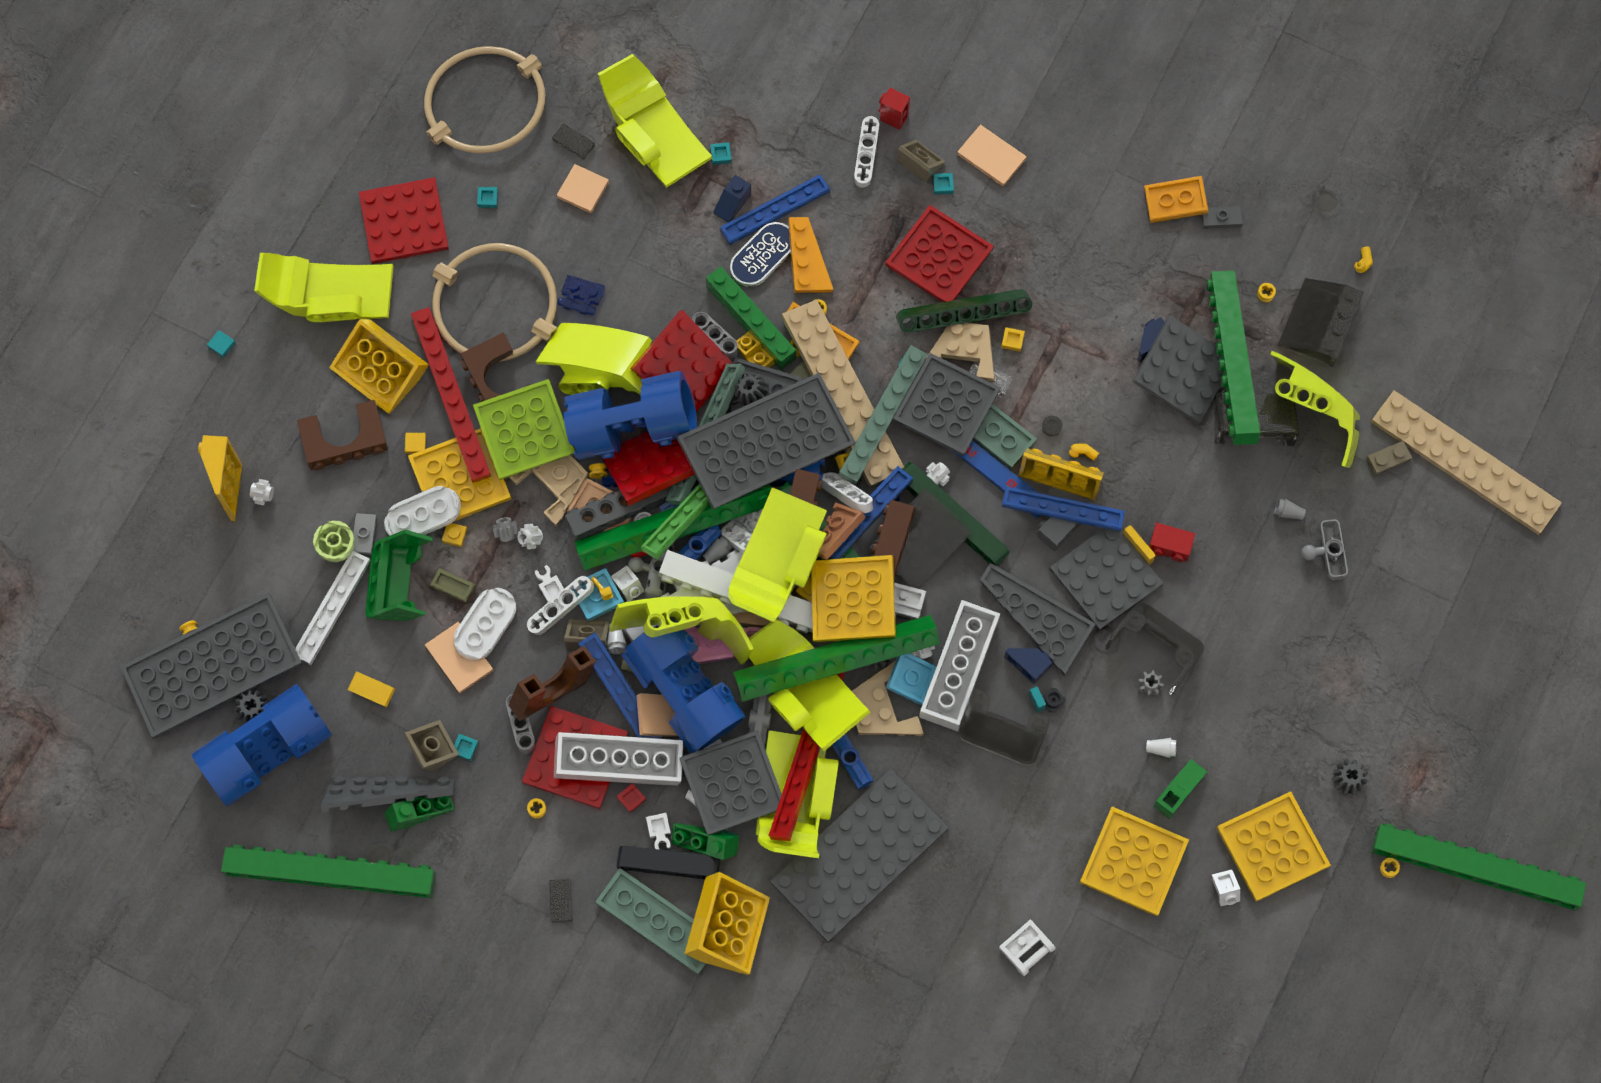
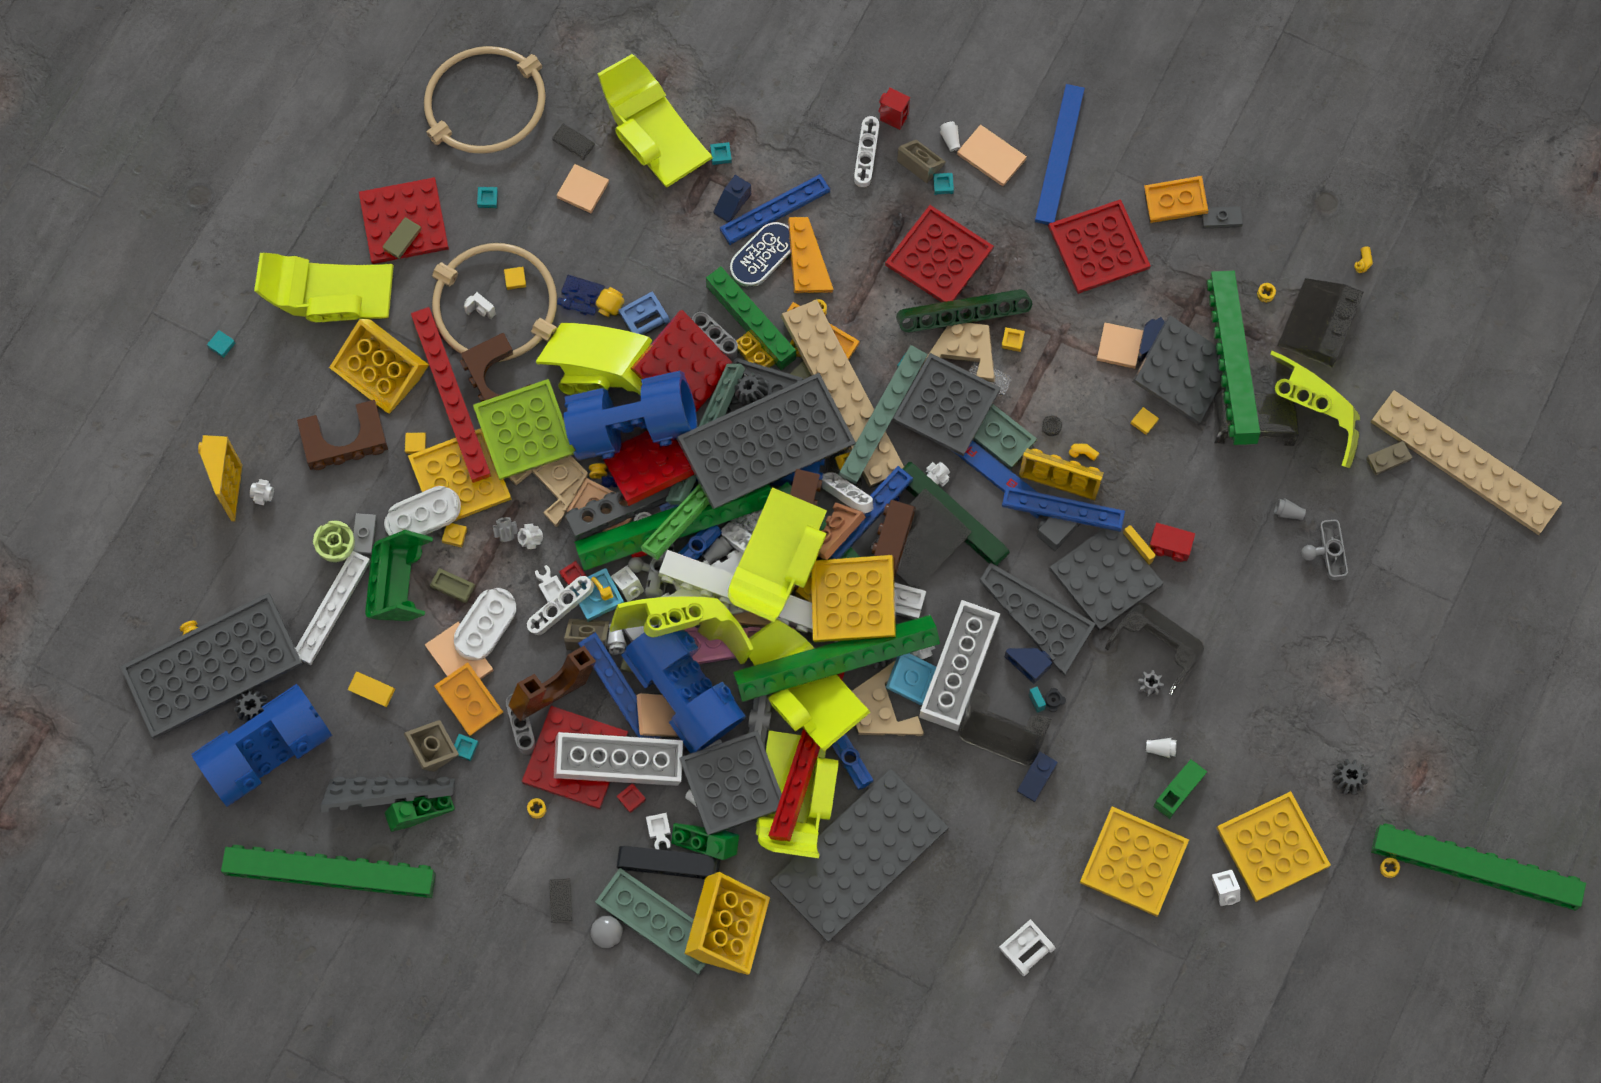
none -> olive tile [382,217,422,259]
none -> light orange tile [434,662,503,736]
none -> white bracket [464,292,496,319]
none -> yellow tile [504,267,526,290]
none -> red tile [559,561,587,585]
none -> light grey hair [590,916,623,948]
none -> yellow head [595,287,624,317]
none -> medium blue plate [619,291,670,335]
none -> white cone [940,121,961,152]
none -> dark blue slope [1017,752,1058,802]
none -> blue tile [1035,84,1085,225]
none -> red plate [1048,199,1151,294]
none -> light nougat tile [1096,323,1143,369]
none -> yellow tile [1131,407,1159,435]

